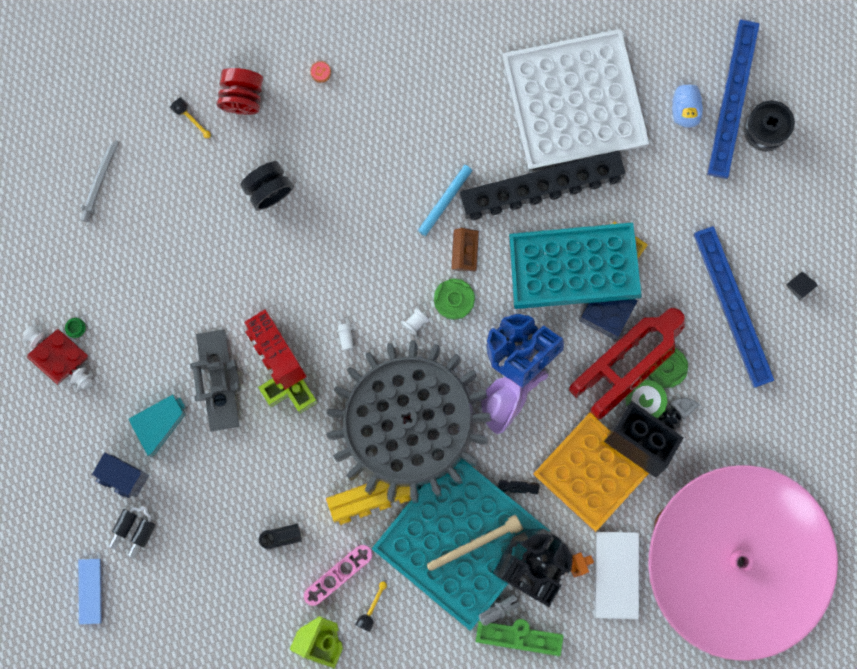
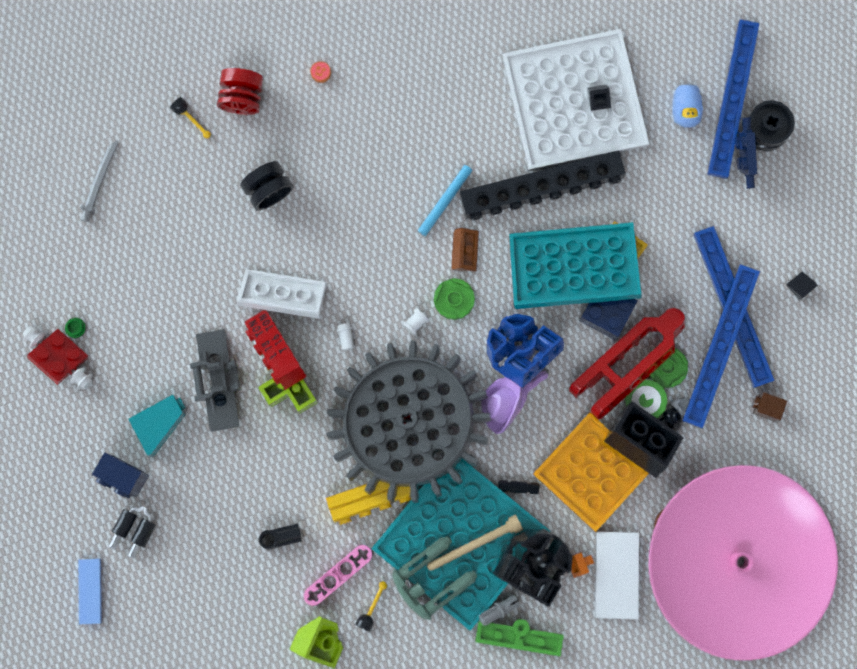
none -> white tile [237,269,327,319]
none -> sand green piece [392,536,478,620]
none -> black slope [587,85,611,111]
none -> blue plate [682,264,760,429]
none -> dark blue plate [735,117,757,189]
none -> reddish brown brick [752,392,787,423]

